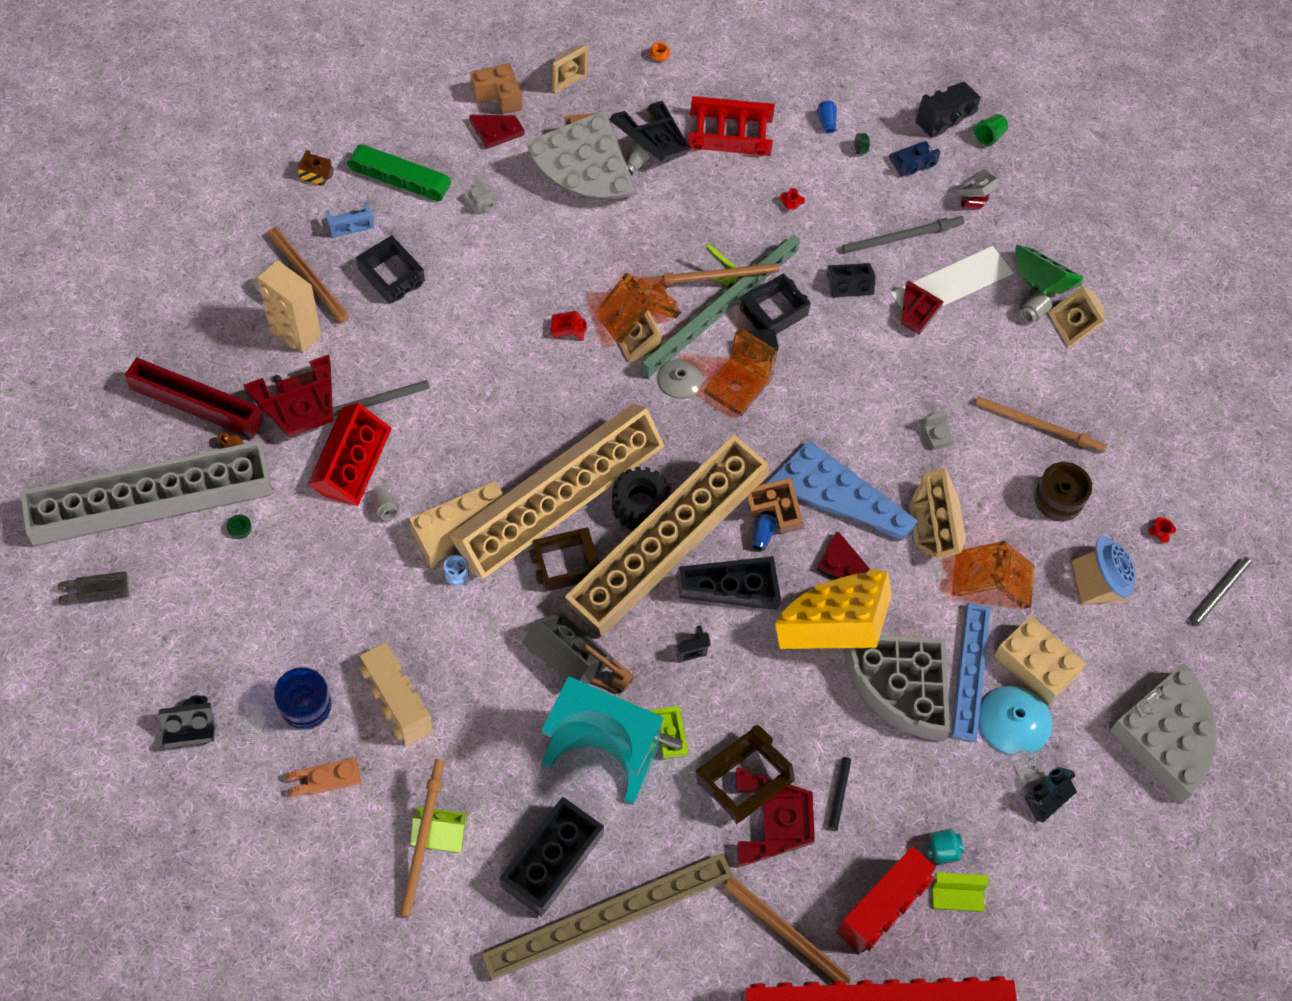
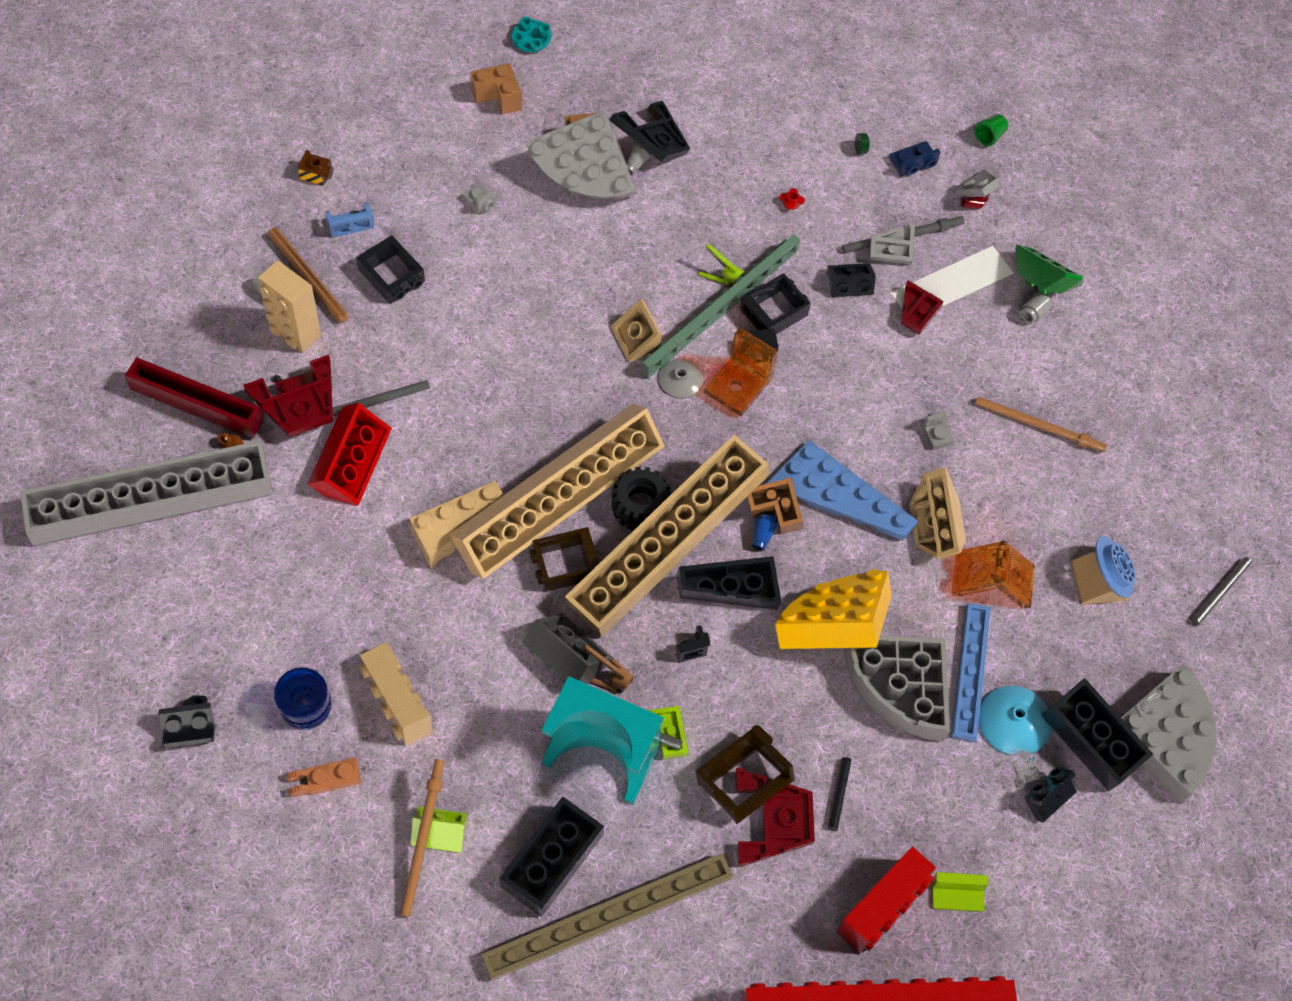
clear smoke hinge [58,571,129,606] -> none
dark green tile [227,514,252,539] -> none
green beam [347,144,452,201] -> none
light grey cone [371,486,399,521] -> none
light blue wheel [444,555,469,586] -> none
dark red wing [469,115,525,149] -> none
red bracket [550,311,587,341] -> none
tan slope [552,45,589,93] -> none
clear orange bracket [595,273,681,343] -> none
medium nougat bar [647,263,779,286] -> none
orange plate [650,42,670,61] -> none
red fence [688,96,775,156] -> none
medium nougat axle [724,877,851,985] -> none
blue cone [817,101,837,133] -> none
dark red wing [817,531,870,579] -> none
black wedge [915,81,981,138] -> none
teal head [925,829,965,865] -> none
tan brick [994,615,1087,706] -> none
dark brown wheel [1034,461,1092,522] -> none
tan slope [1048,286,1105,347] -> none
red plate [1148,517,1176,543] -> none
none -> teal dish [511,17,552,53]
none -> light grey wing [869,222,915,264]
none -> black brick [1041,678,1153,792]

